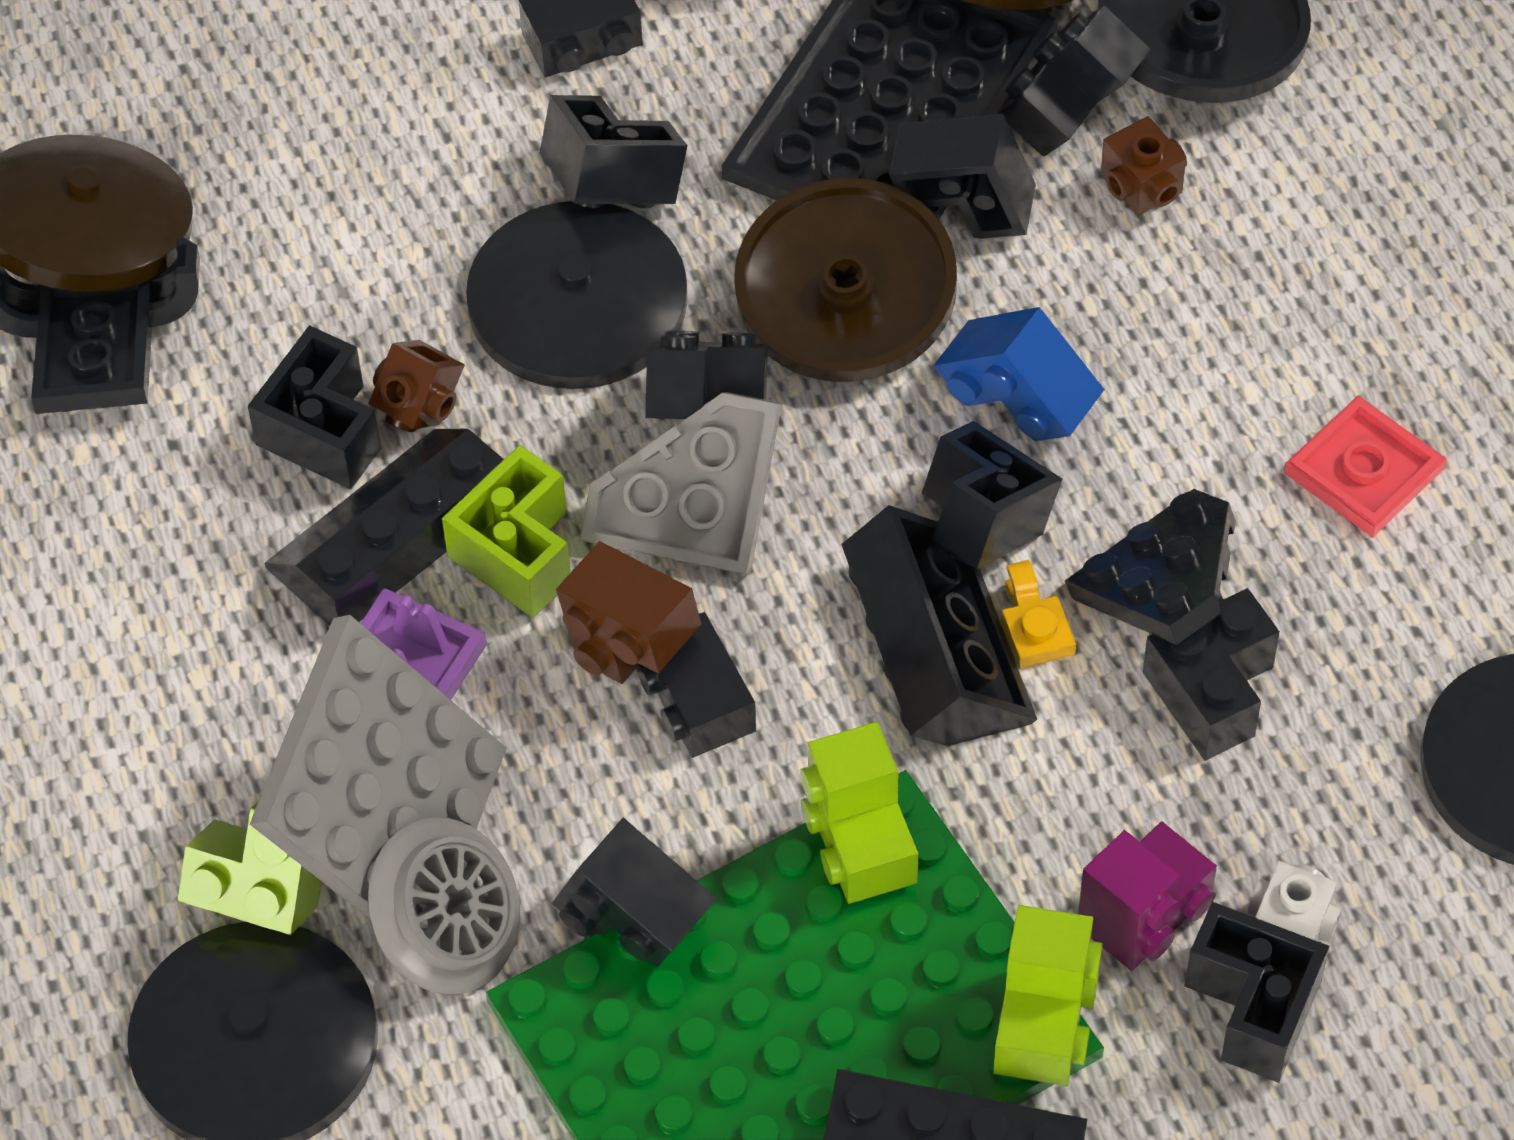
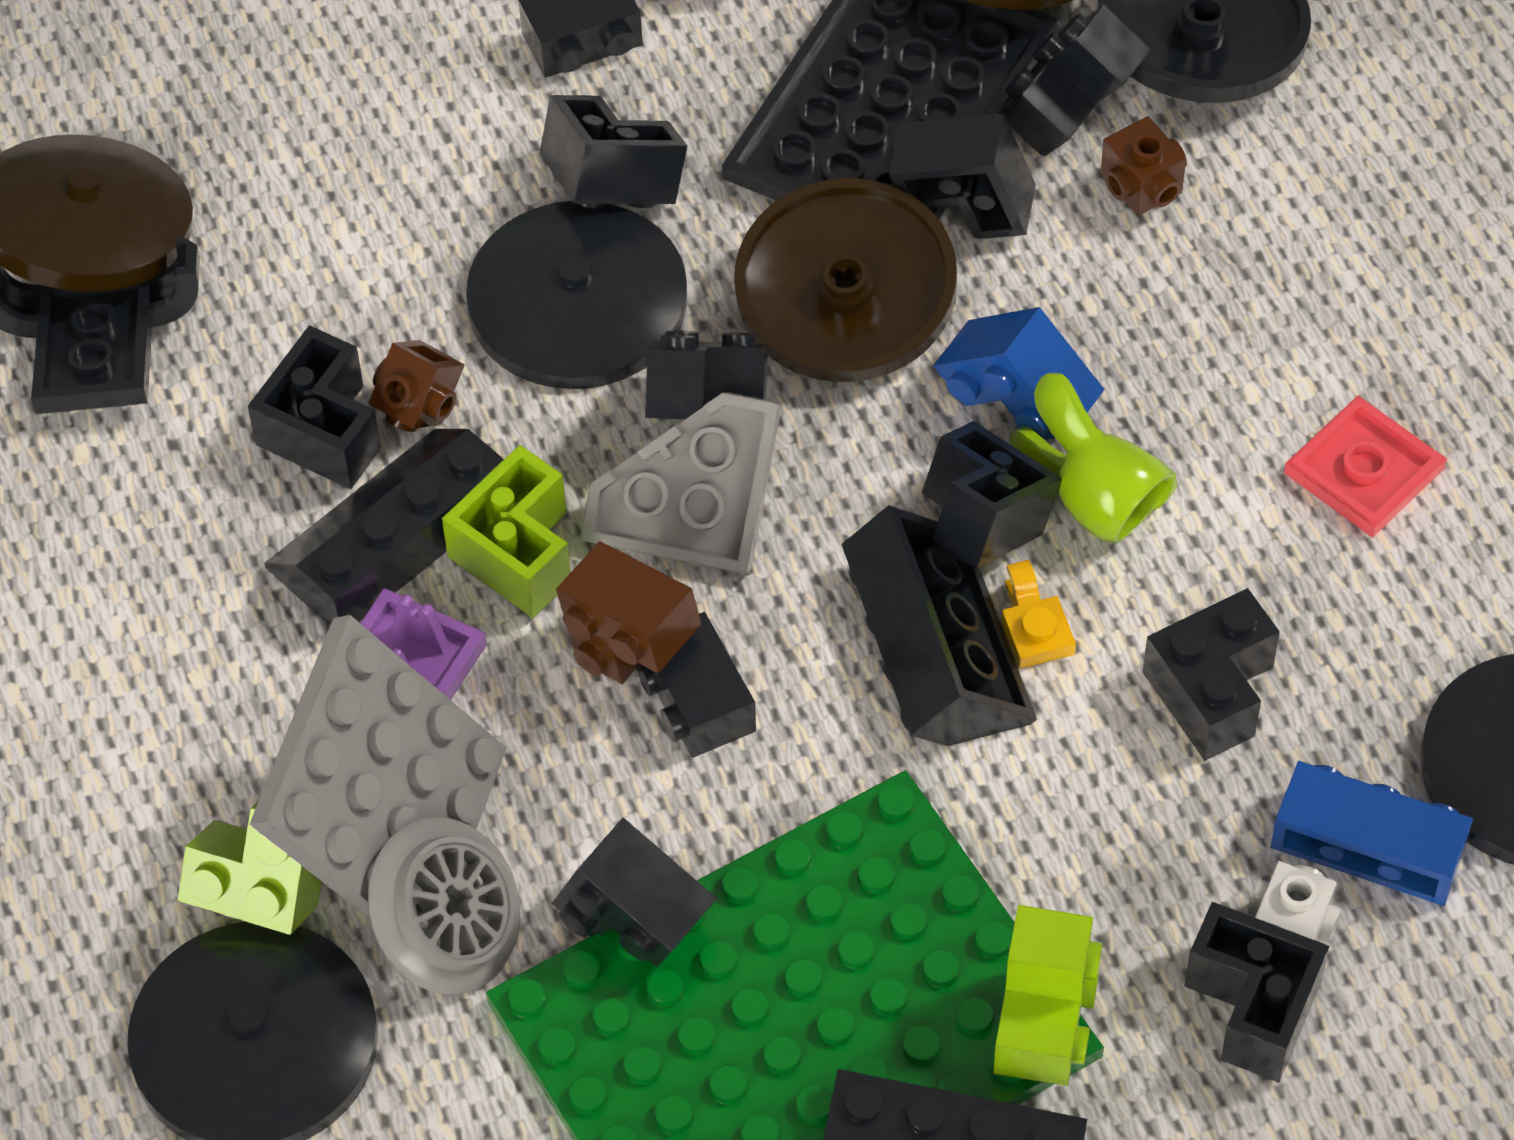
lime brick [800,721,918,904] -> none
black plate [1064,489,1236,645] -> none
magenta brick [1078,821,1217,972] -> none
none -> lime piece [1009,372,1177,543]
none -> blue brick [1270,760,1473,906]

